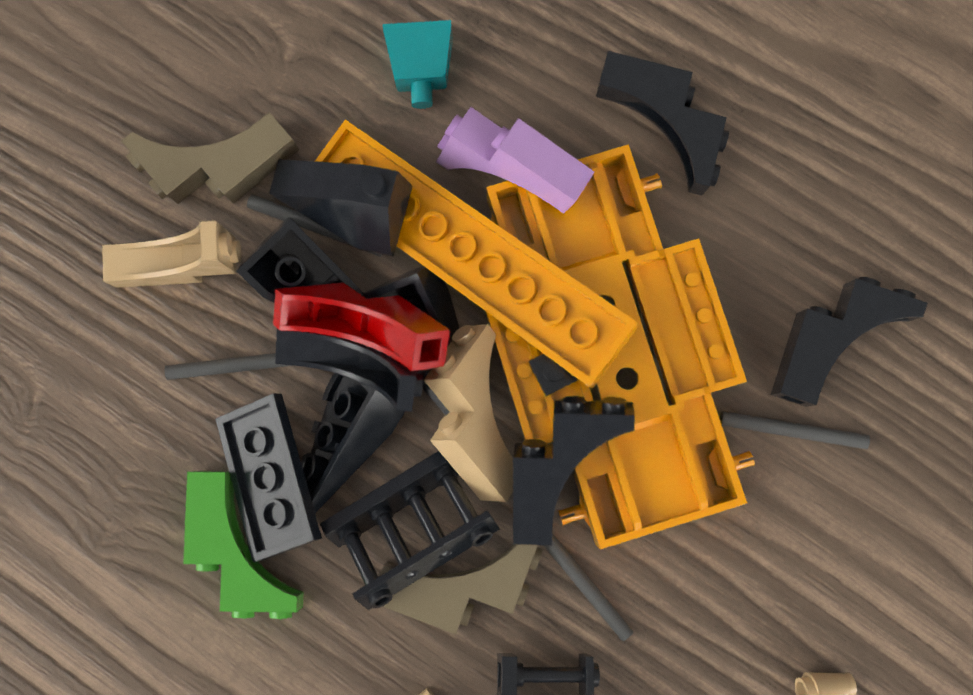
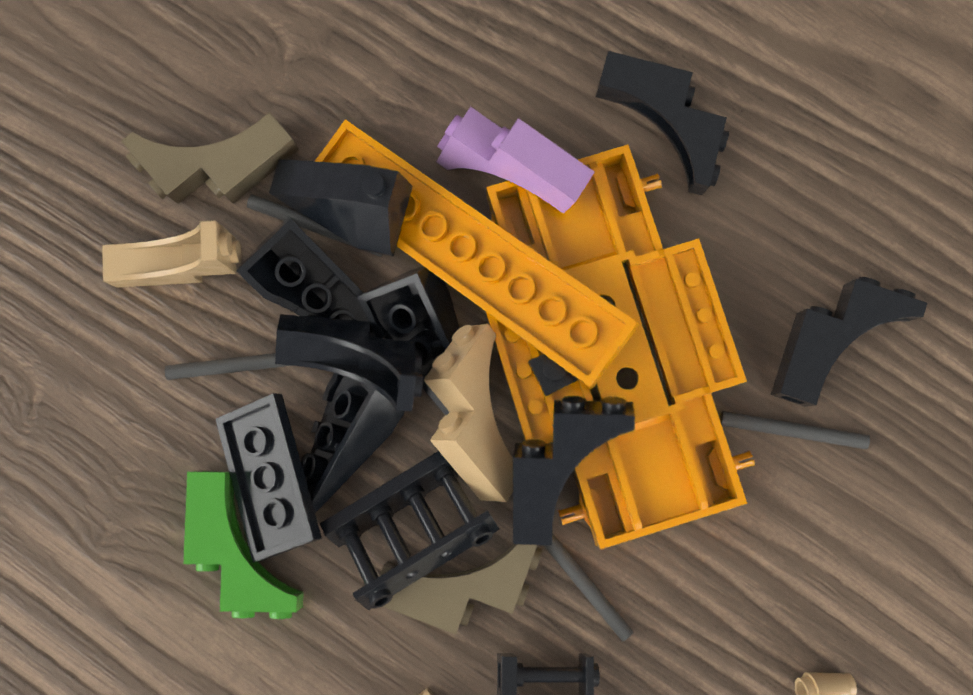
red arch [273,283,450,371] -> none
teal torso [382,20,453,109] -> none

